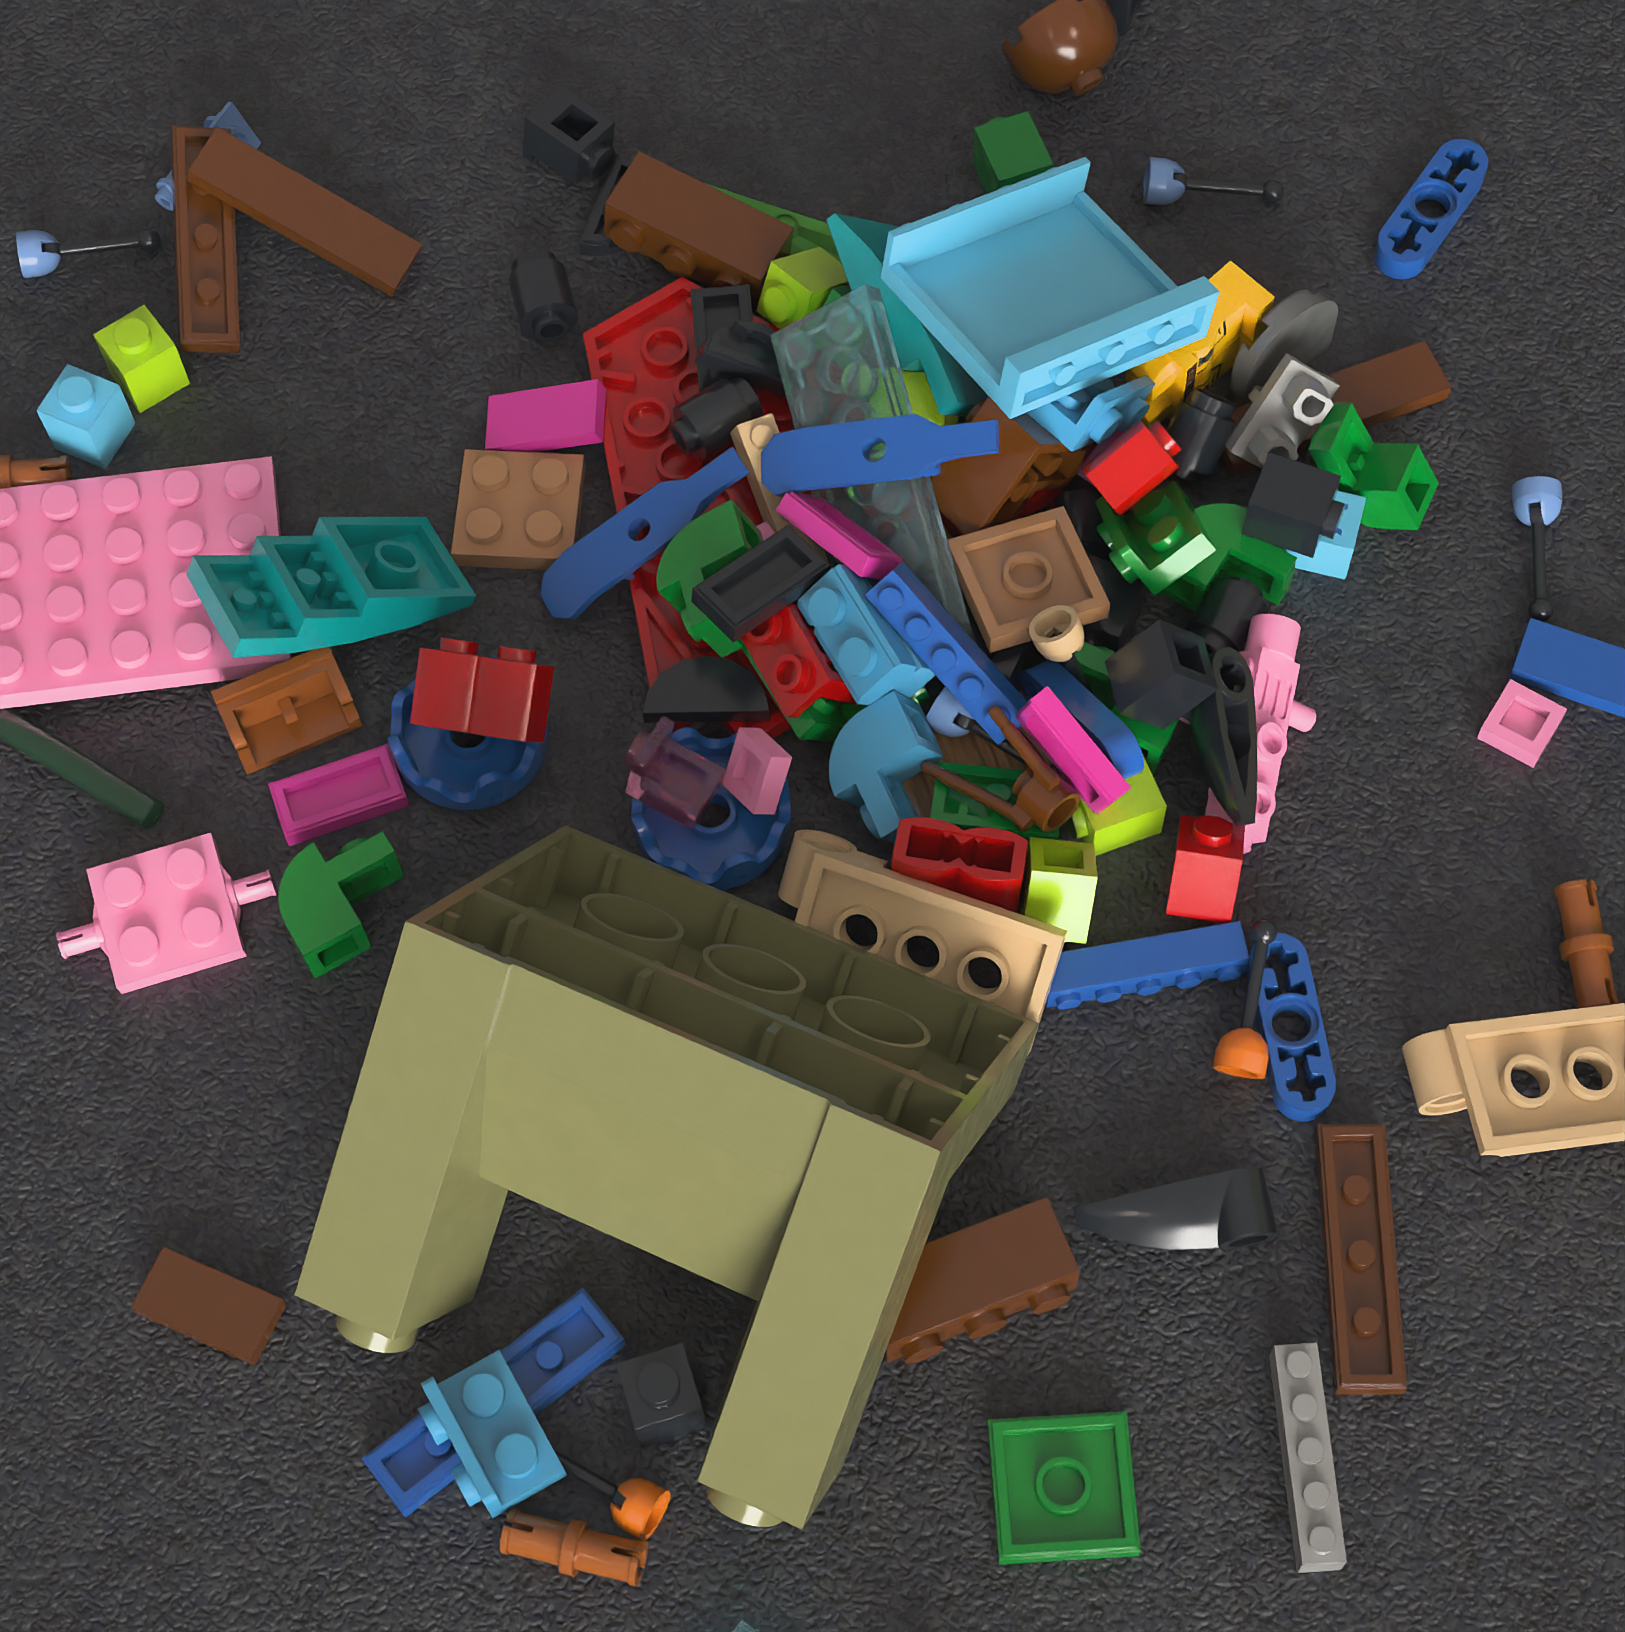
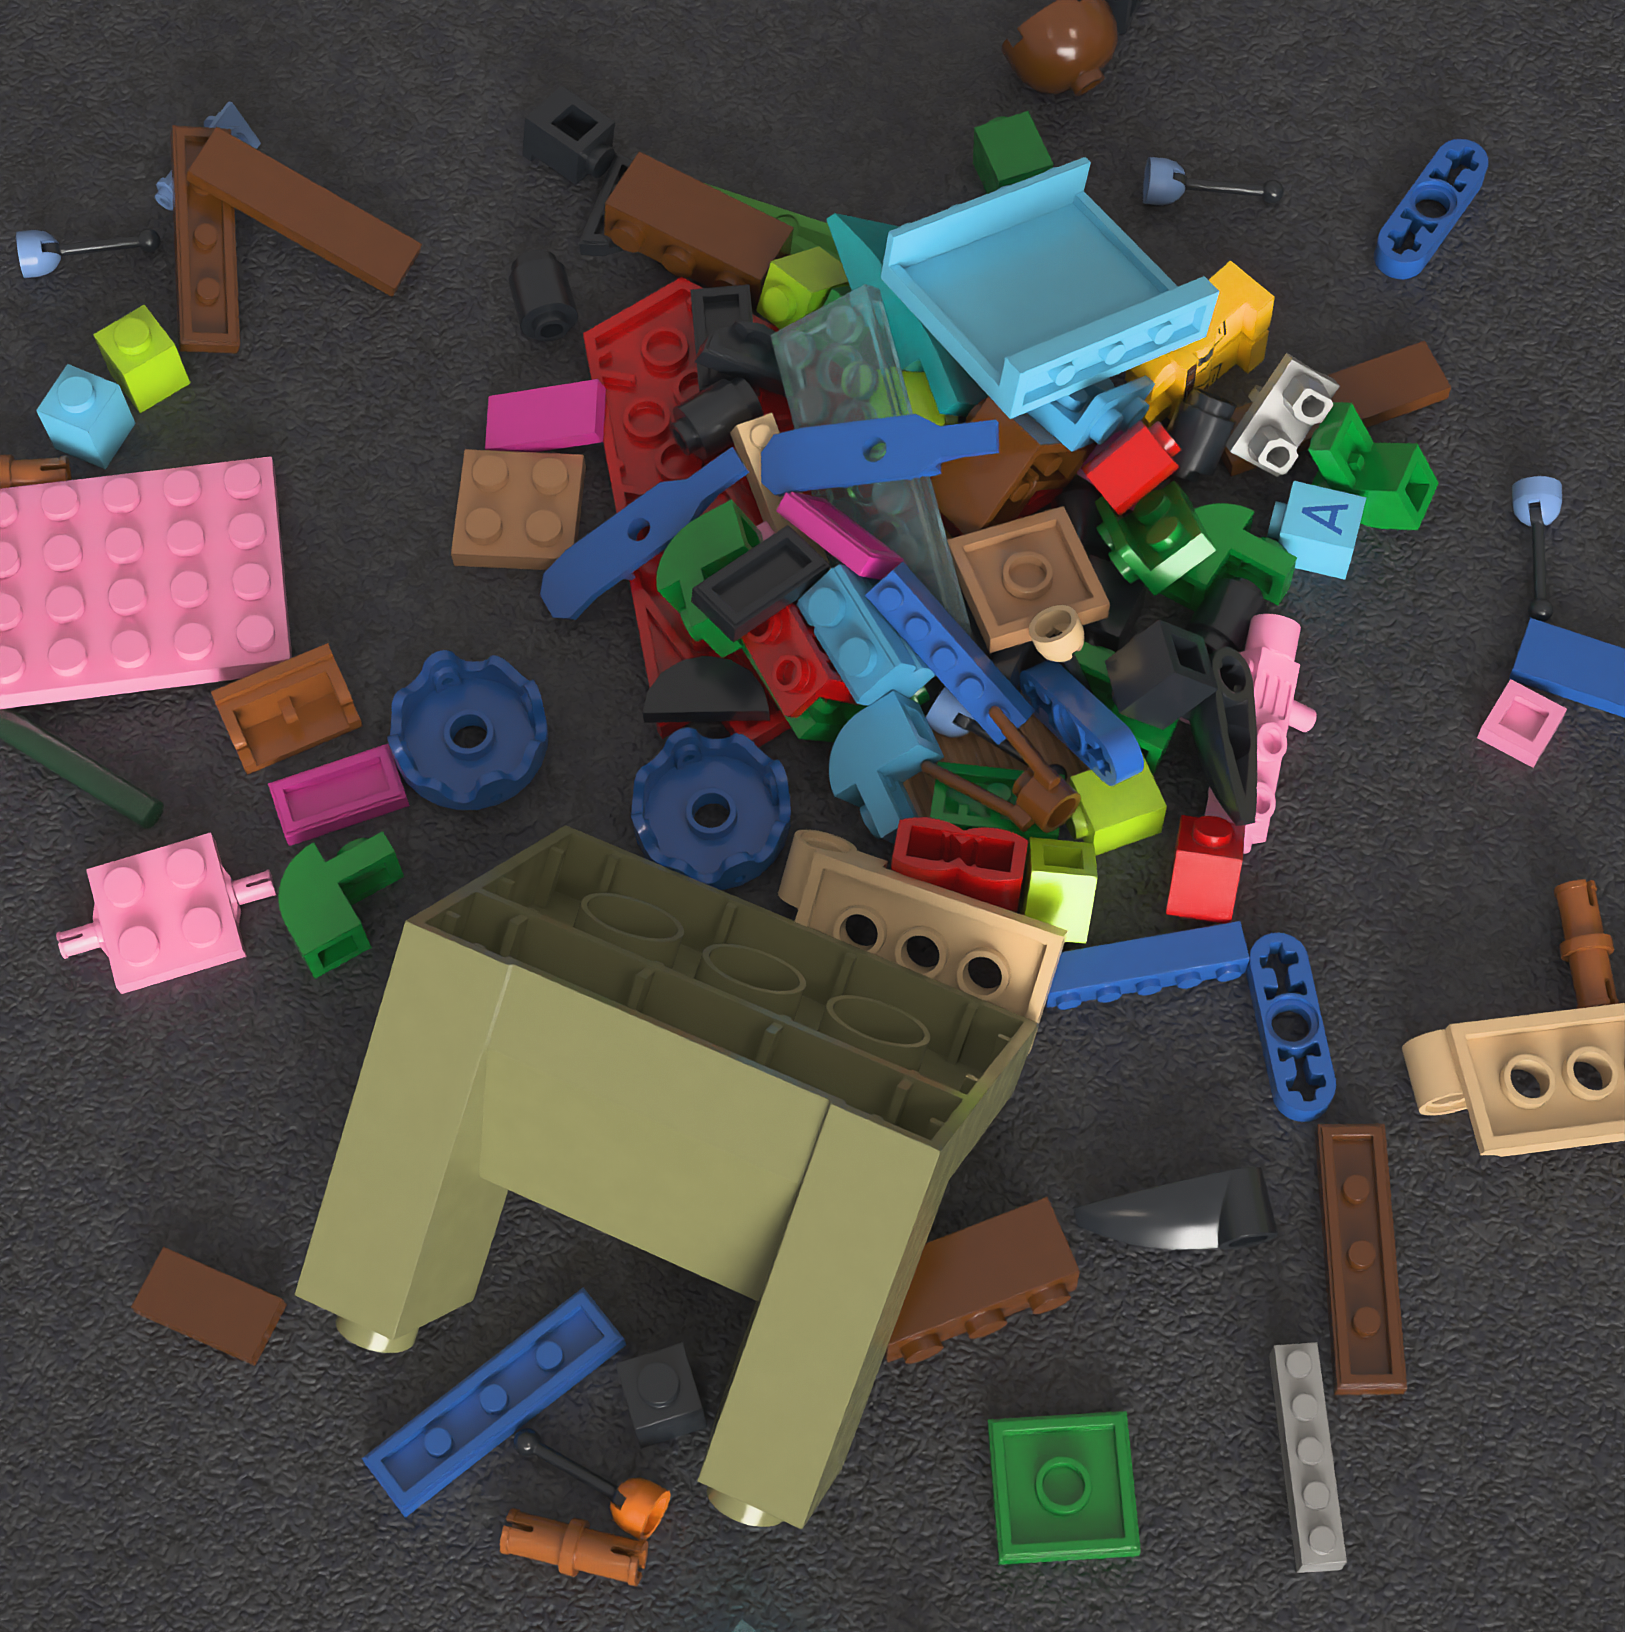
teal slope [186,517,476,658] -> none
red brick [410,637,554,742] -> none
dark azure bracket [418,1350,567,1518] -> none
clear pink bracket [624,716,726,829] -> none
bright pink tile [722,727,792,815] -> none
dark pink tile [1015,686,1131,814] -> none
hinge [1212,919,1278,1079] -> none
dark grey tile [1227,289,1338,408] -> none
black brick [1242,452,1345,558] -> none

